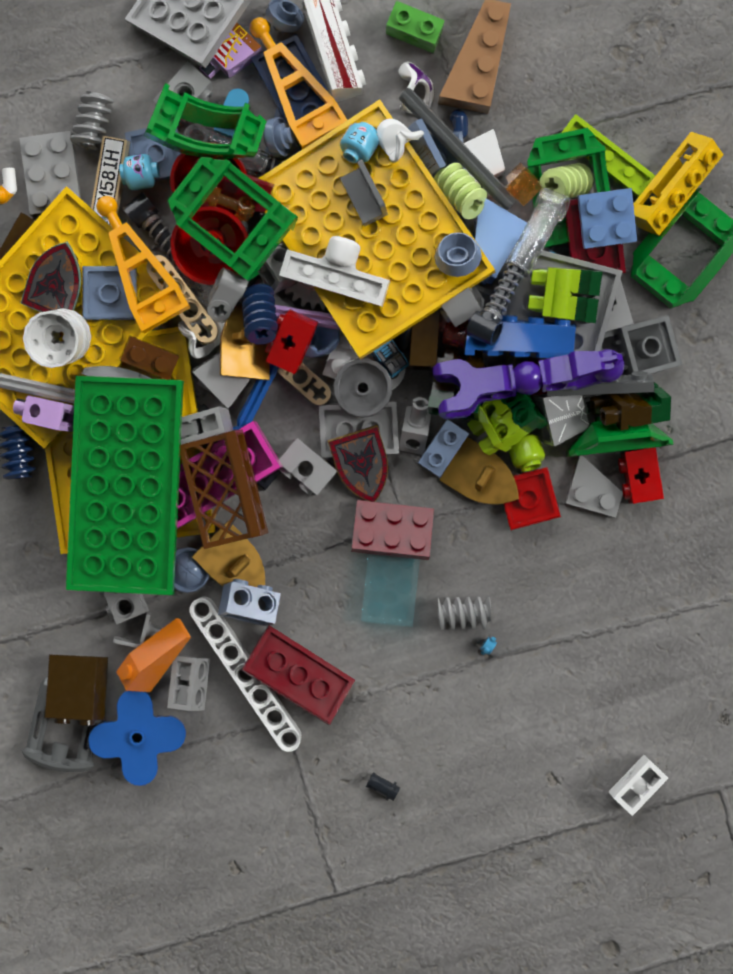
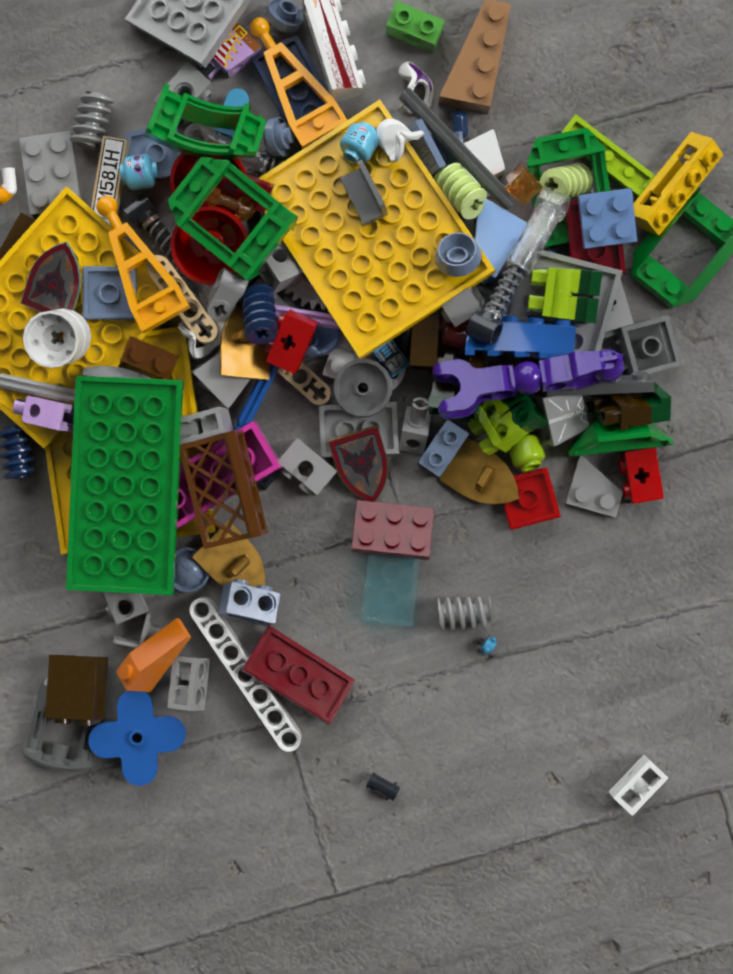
white plate [279,236,390,307] -> none

